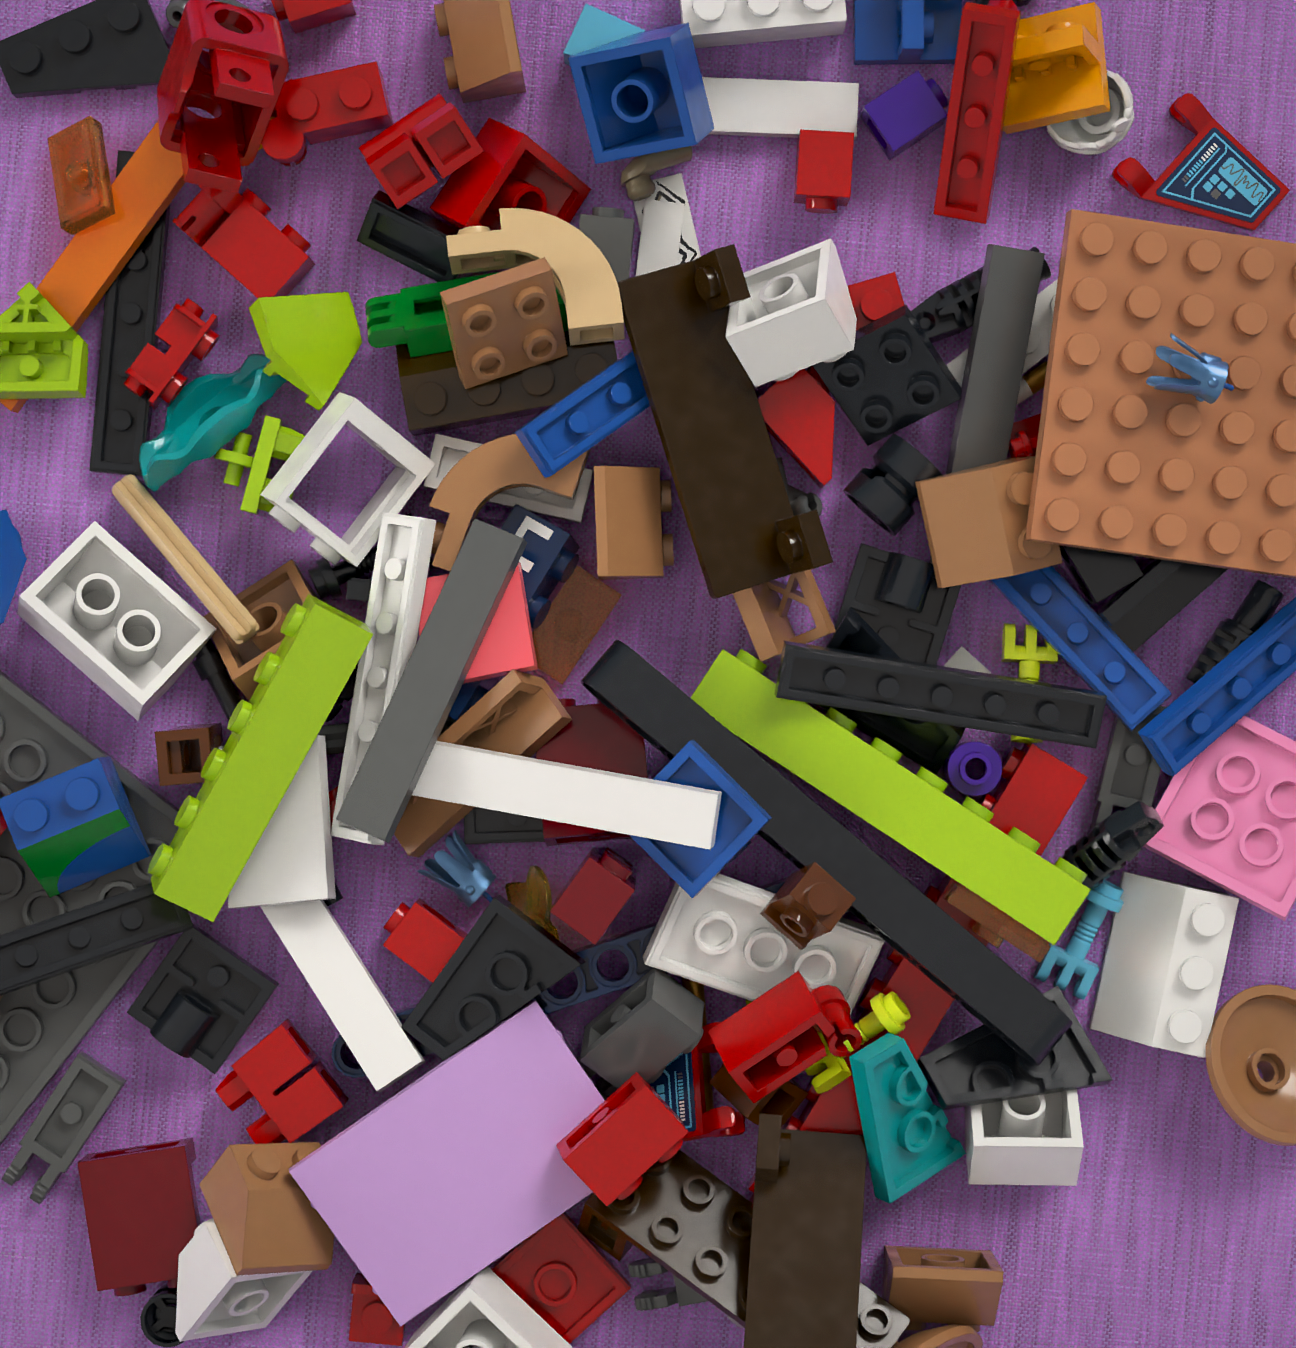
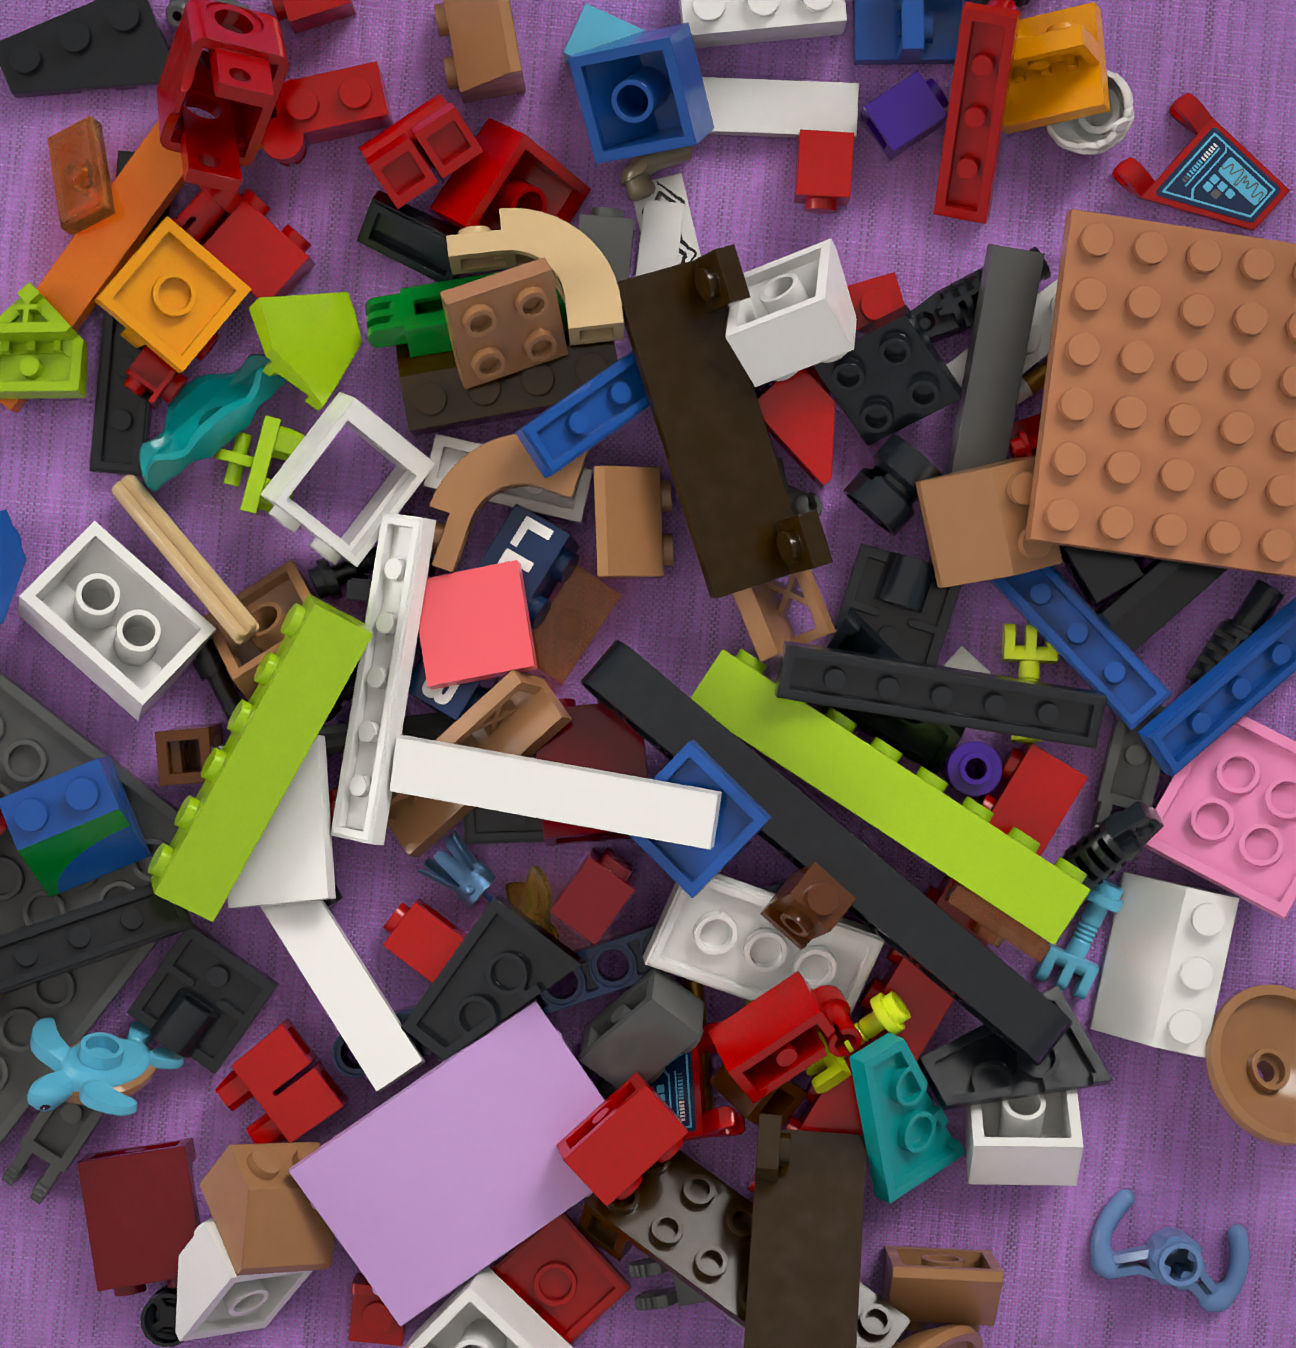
dark grey tile [336,519,527,844] -> none
flat silver piece [1146,333,1234,404] -> none
none -> medium azure animal [27,1017,185,1116]
none -> light orange bracket [95,216,252,373]
none -> medium blue piece [1090,1189,1250,1312]

